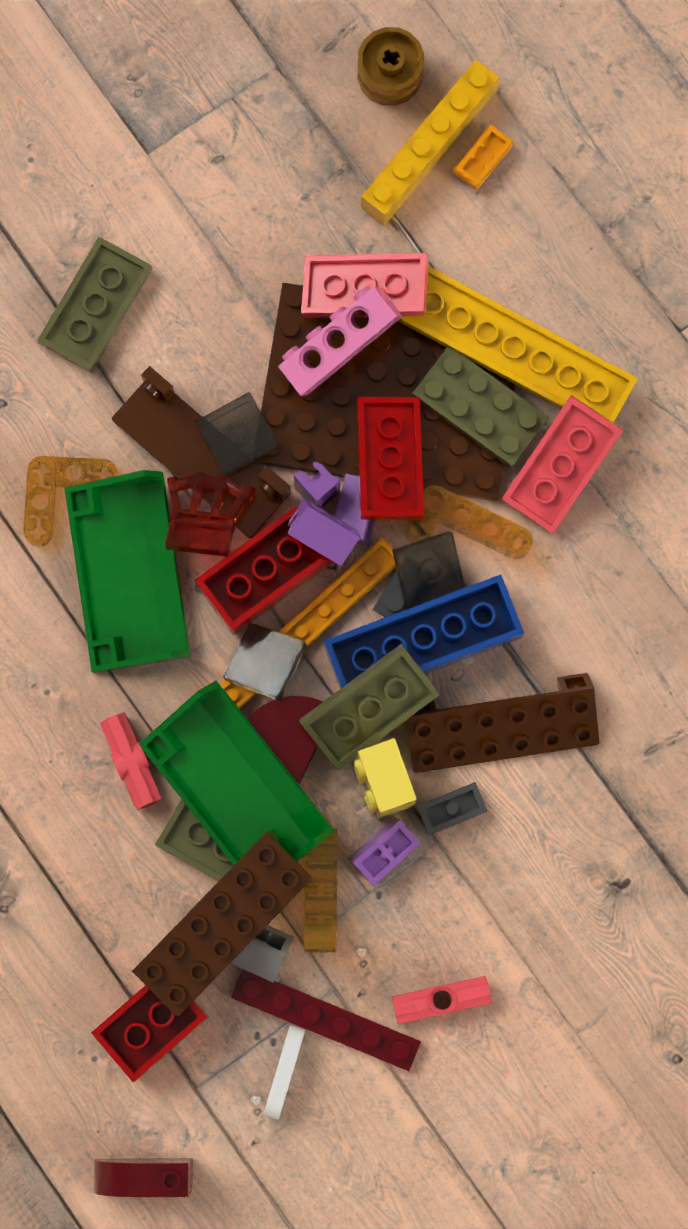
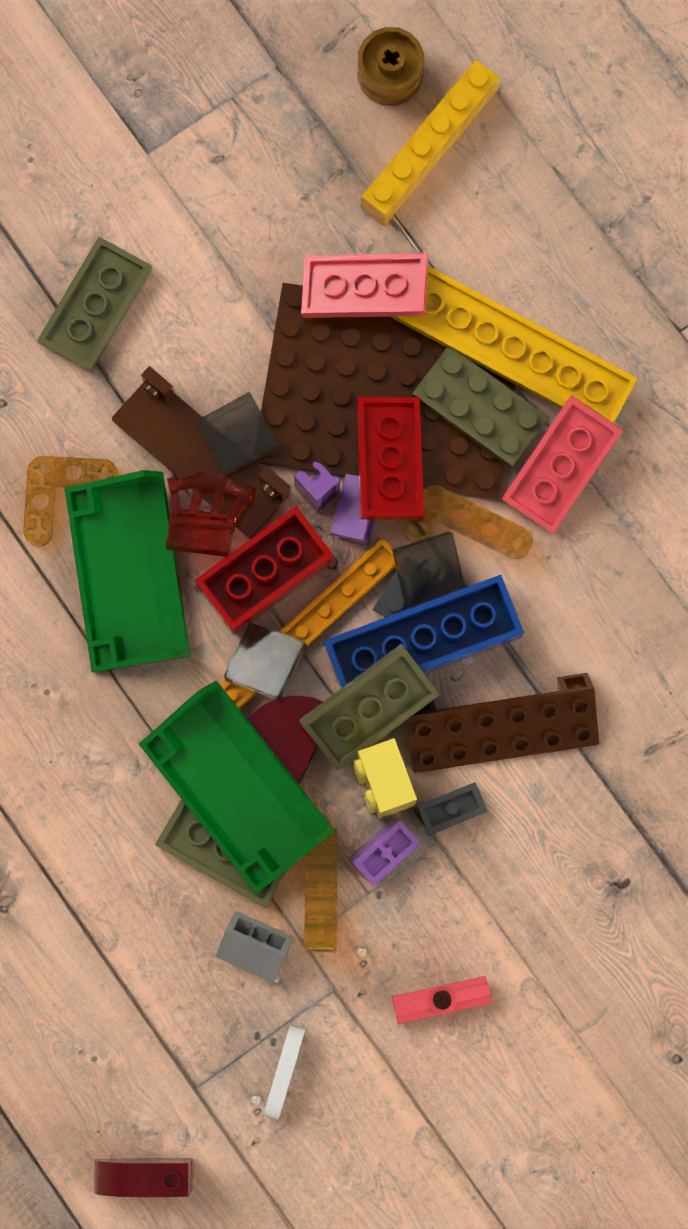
red brick [91,985,209,1082] -> none
coral piece [100,712,162,810] -> none
reddish brown bracket [132,829,312,1016] -> none
dark red plate [231,969,421,1071] -> none
bright pink brick [278,286,403,396] -> none
medium lavender hinge [288,498,360,566] -> none
light orange plate [453,124,515,191] -> none

